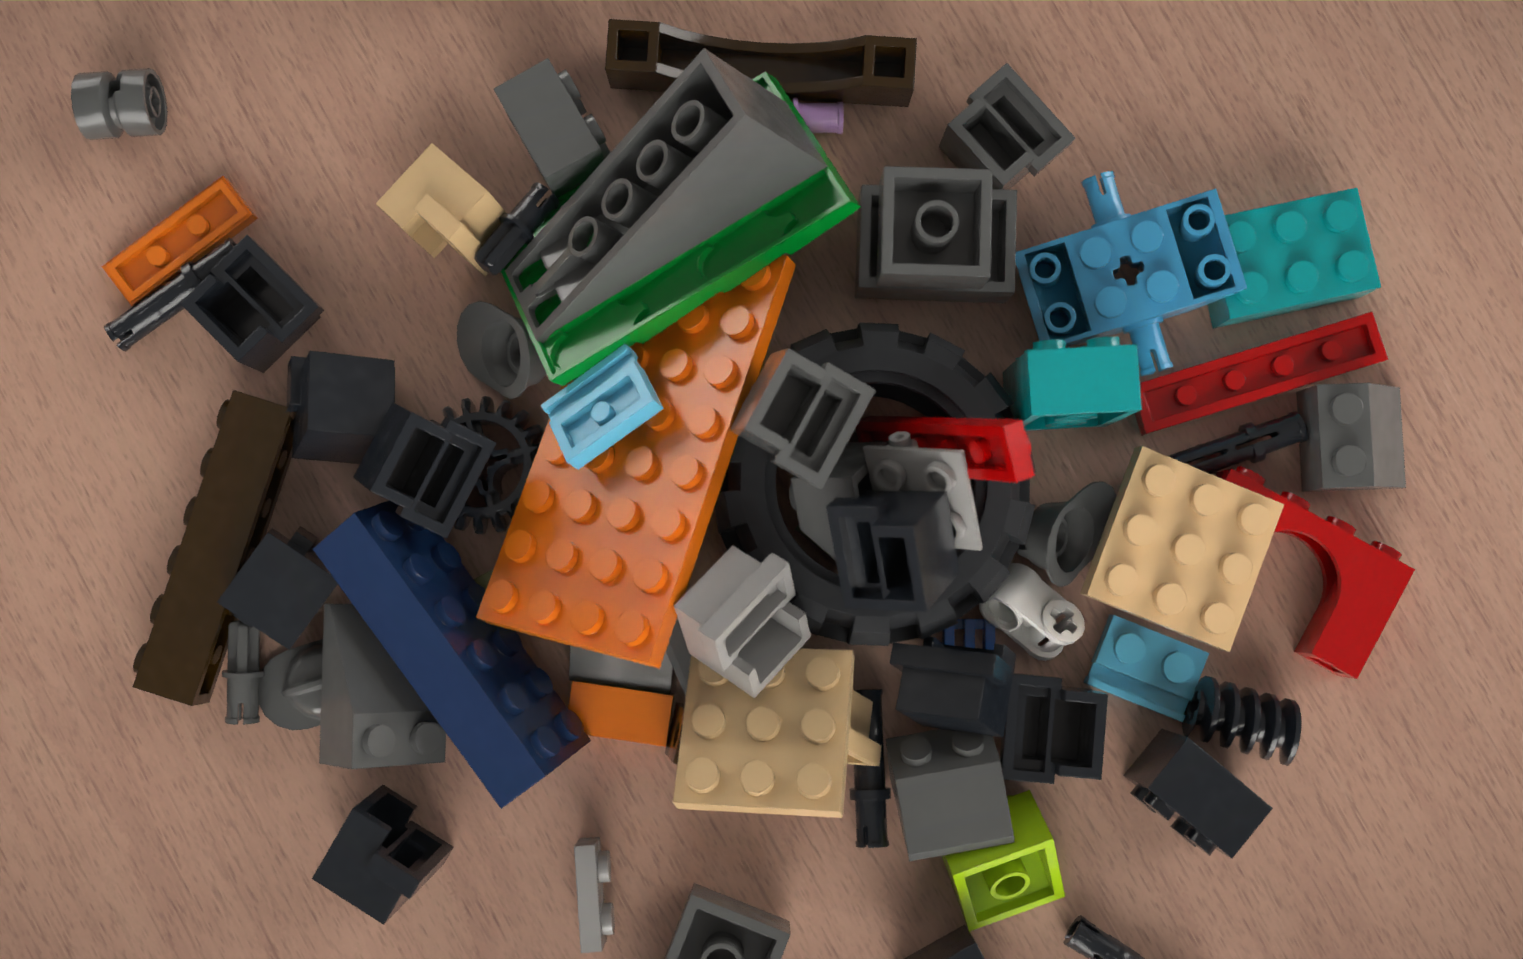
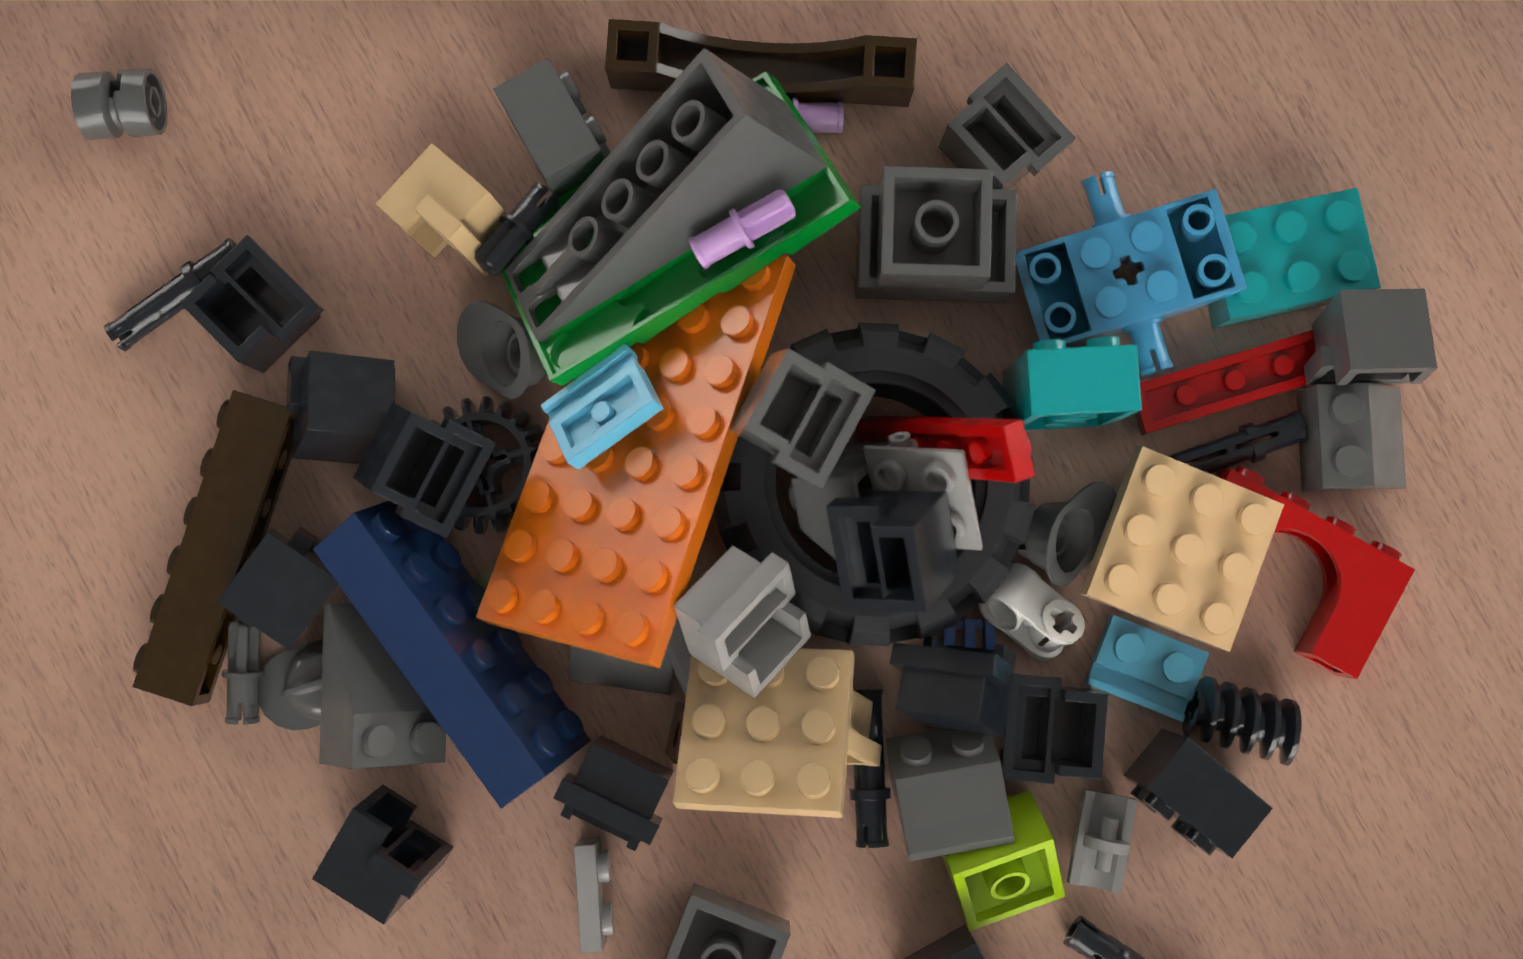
orange tile [102,176,258,306] -> none
orange tile [568,680,674,747] -> none
none -> black plate [553,735,674,851]
none -> lavender axle [688,189,796,269]
none -> light grey hips [1066,788,1137,894]
none -> dark grey plate [1304,289,1438,385]

